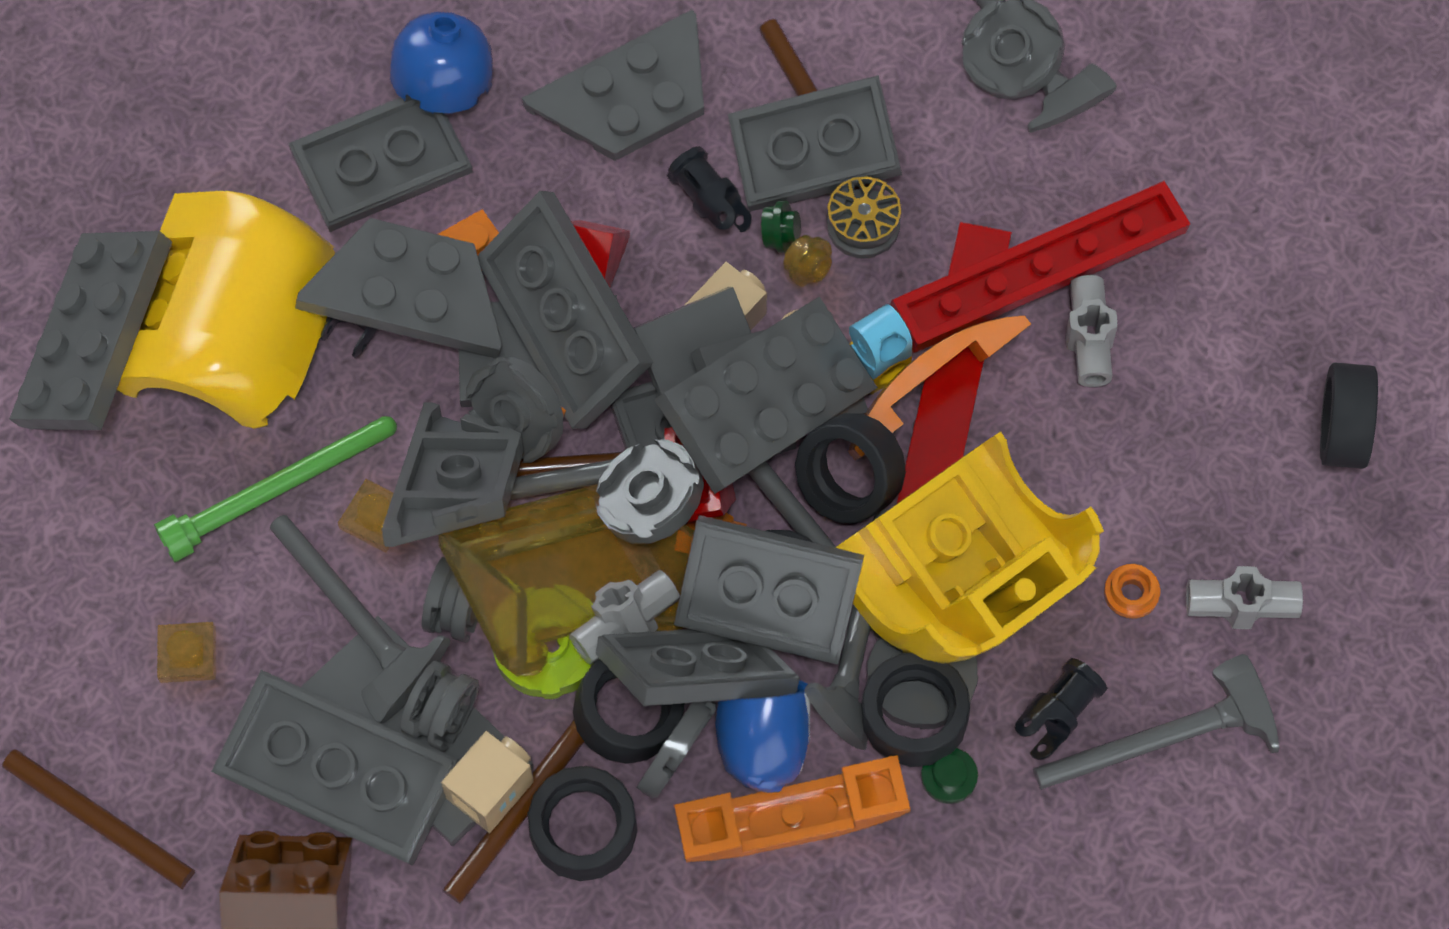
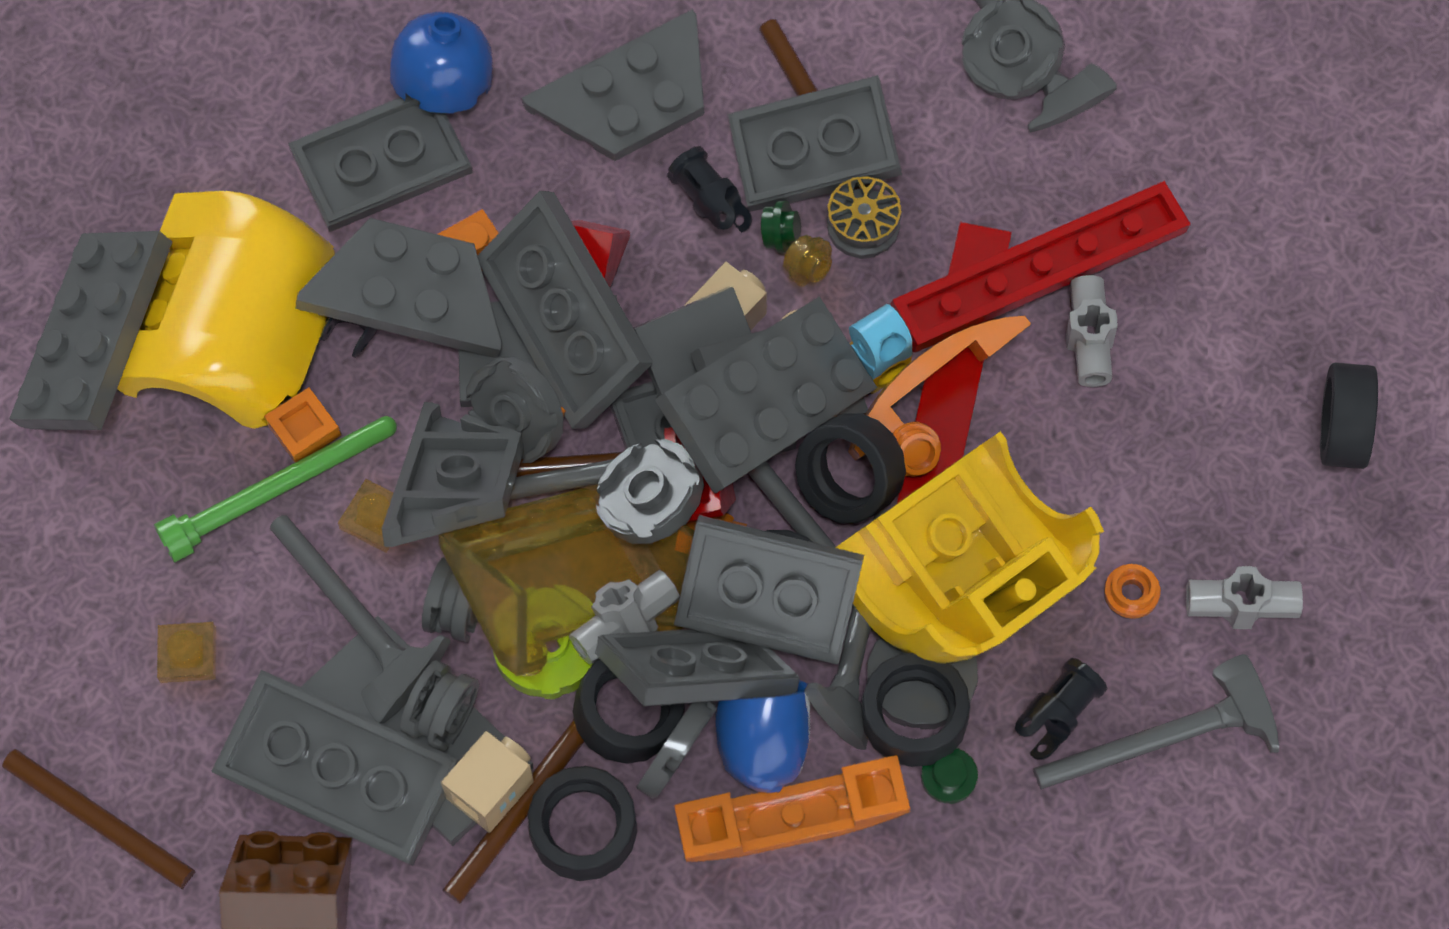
none -> orange plate [264,387,341,463]
none -> orange plate [893,422,941,477]

